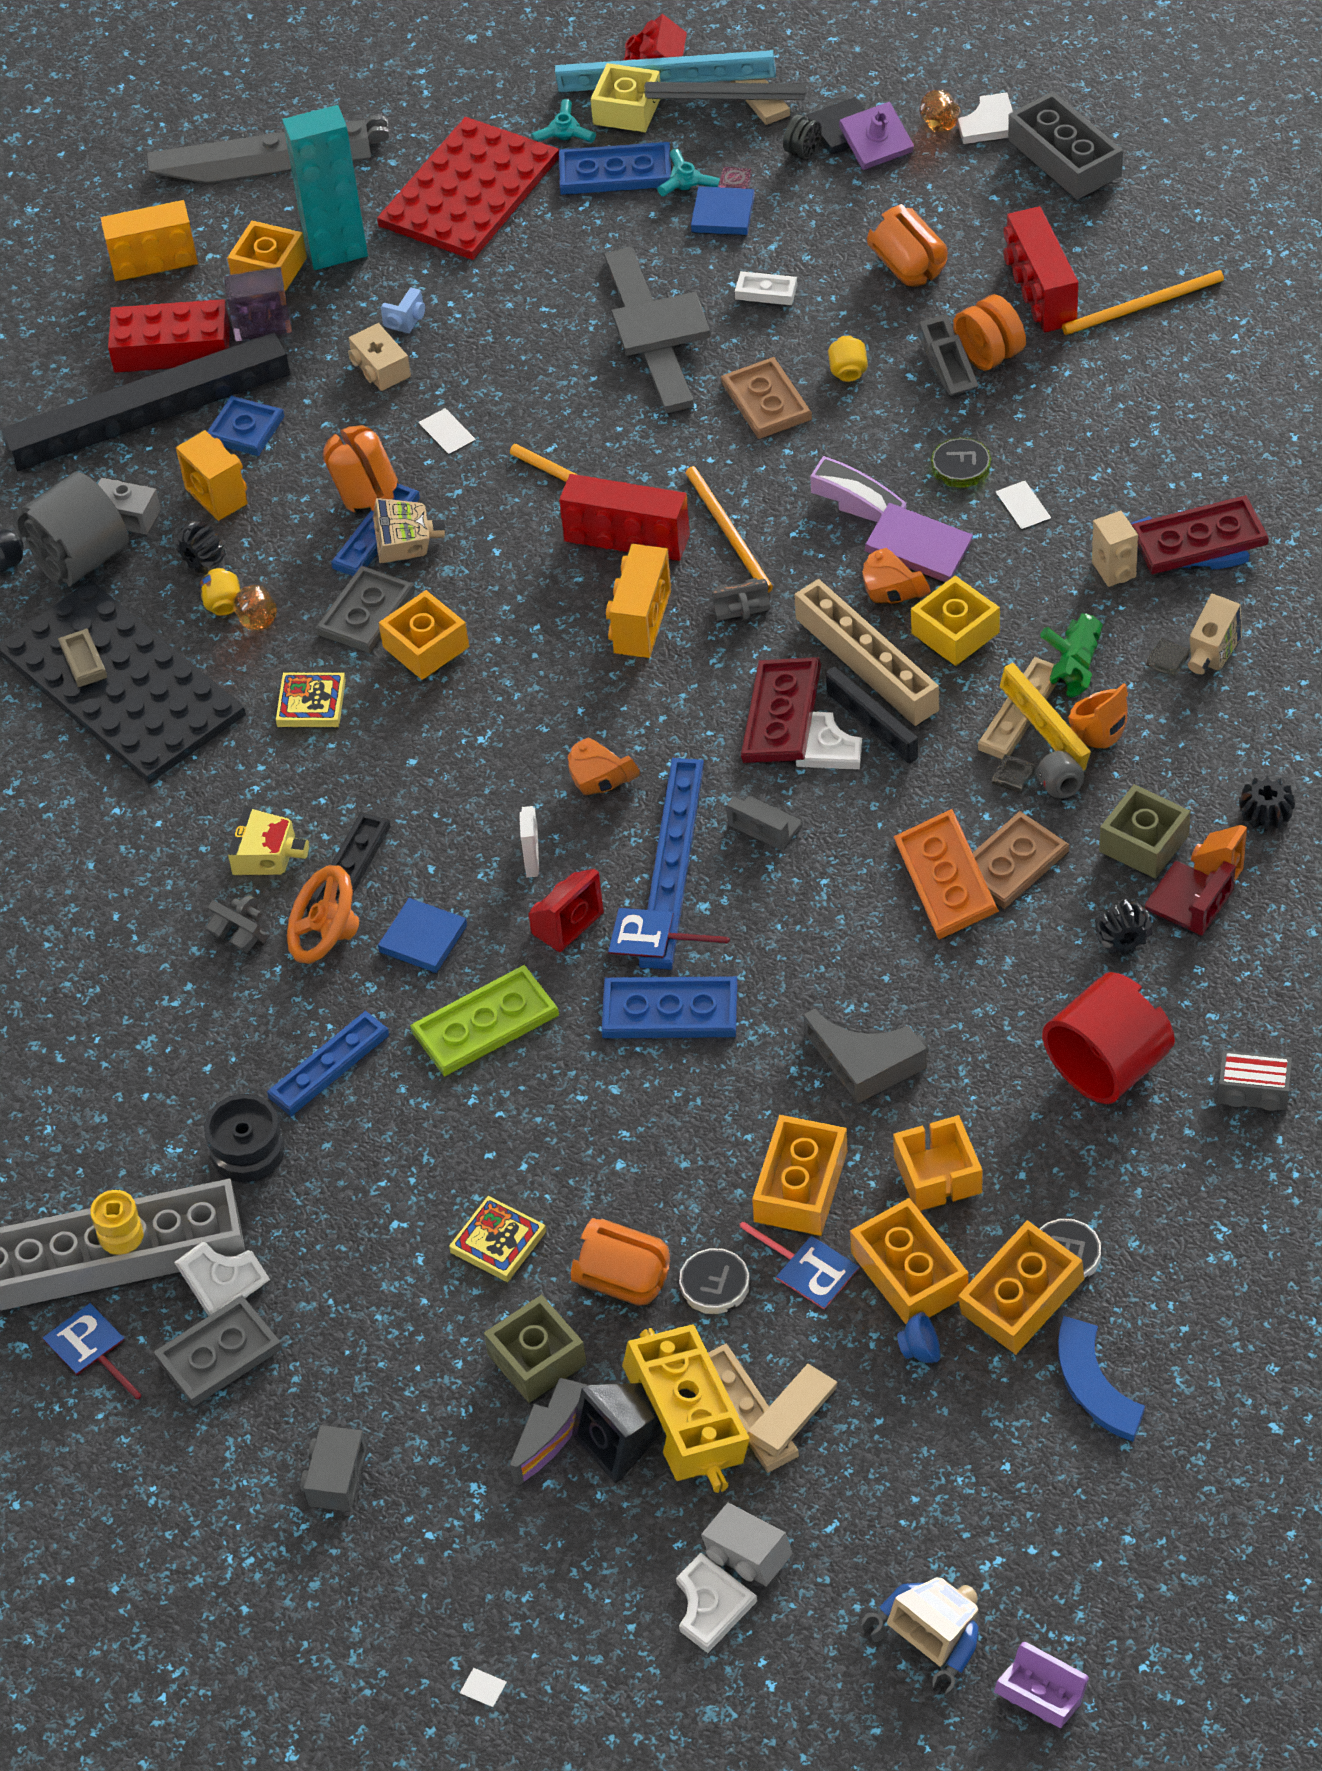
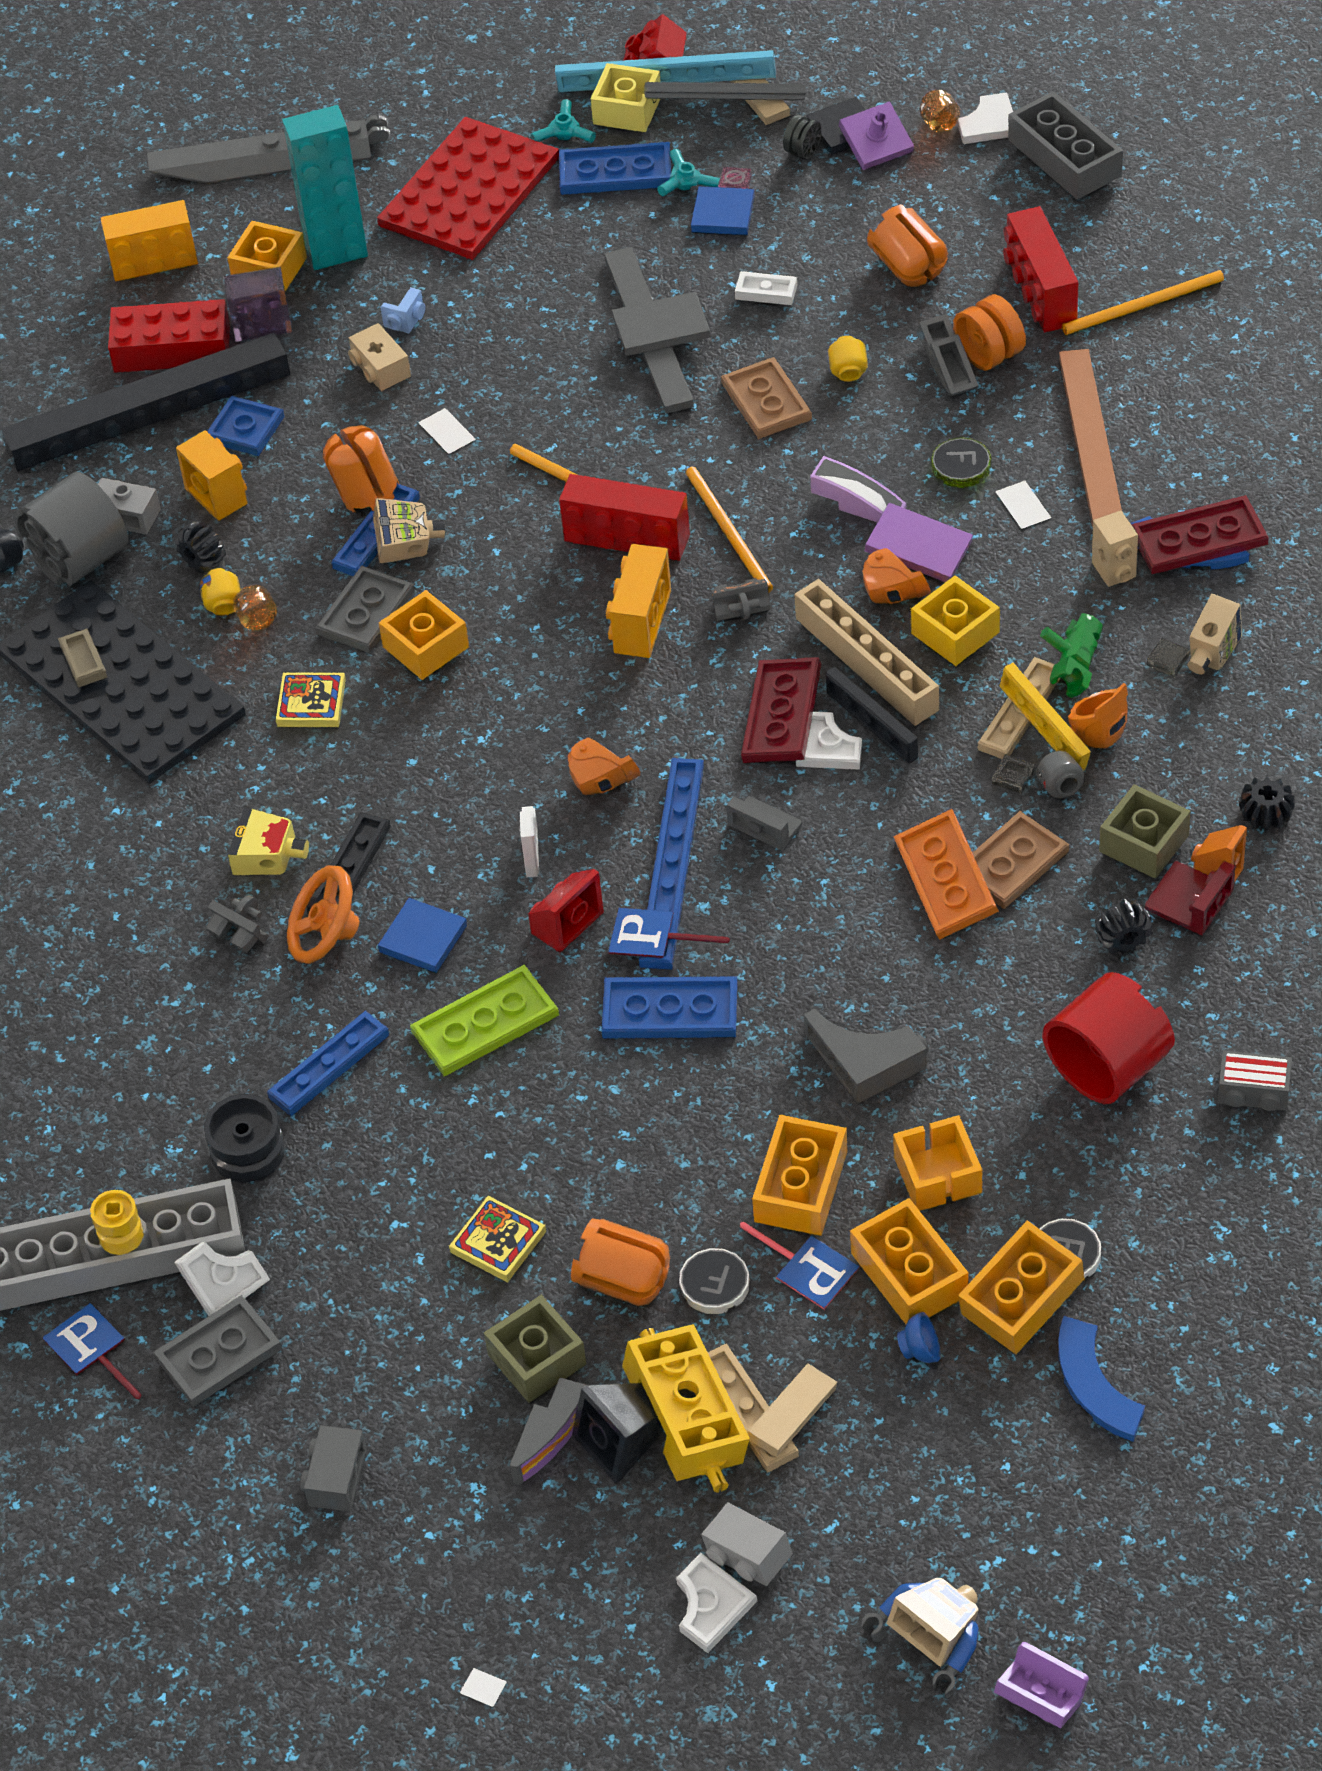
none -> nougat tile [1059,349,1122,527]

